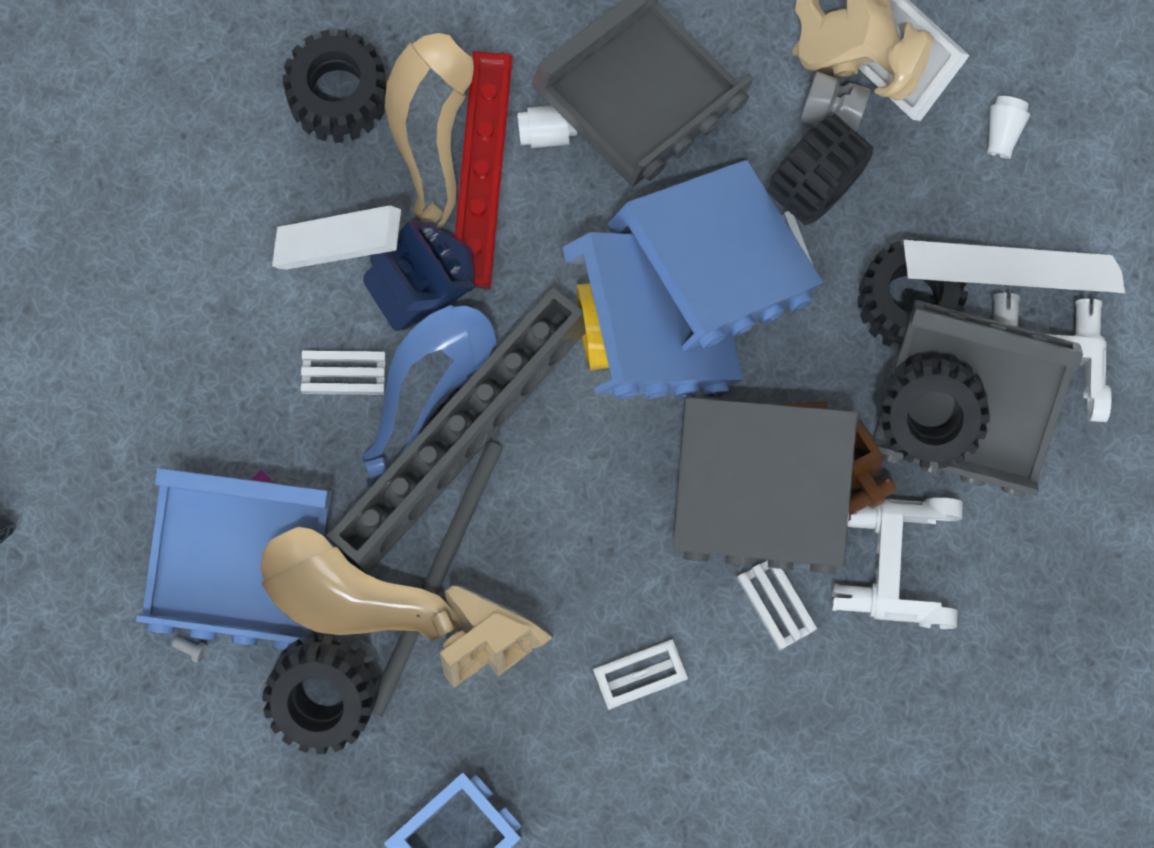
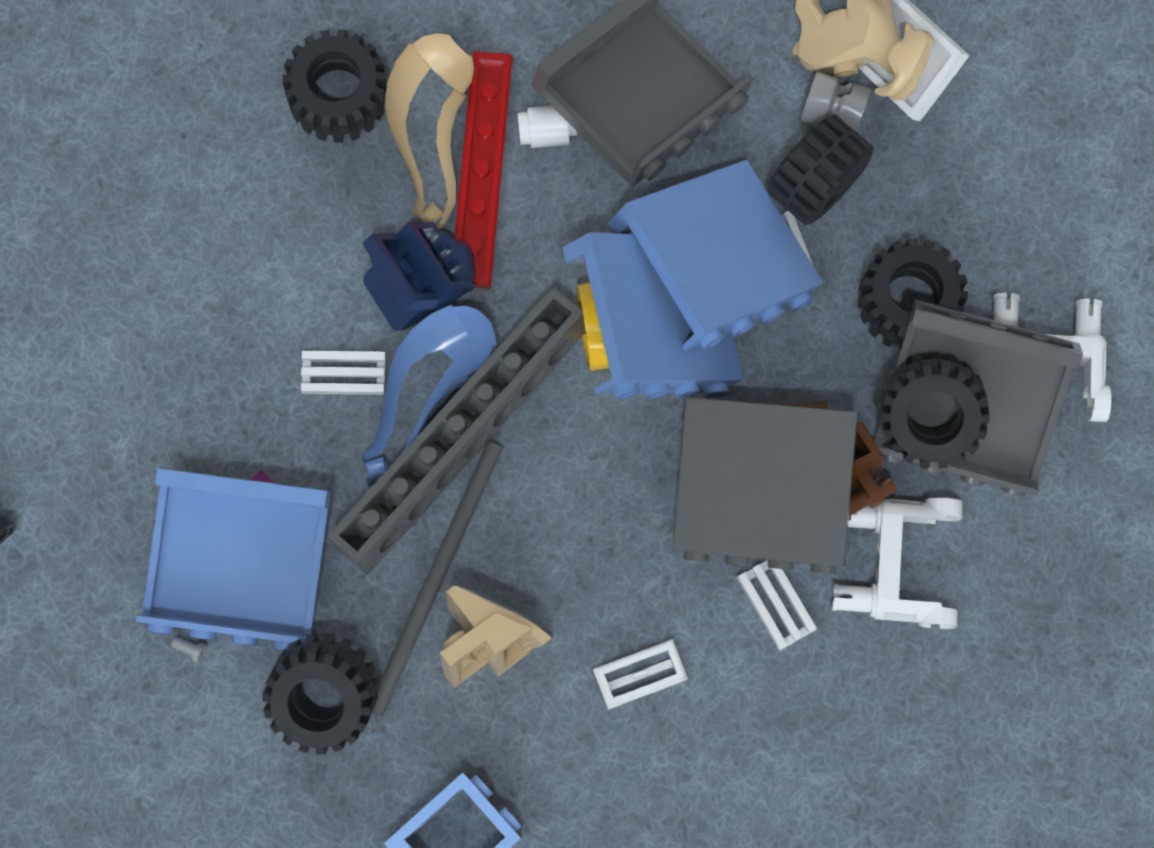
tan animal [260,527,462,641] -> none
white tile [272,205,401,269] -> none
white sticker [903,240,1125,293] -> none
white cone [987,96,1030,159] -> none

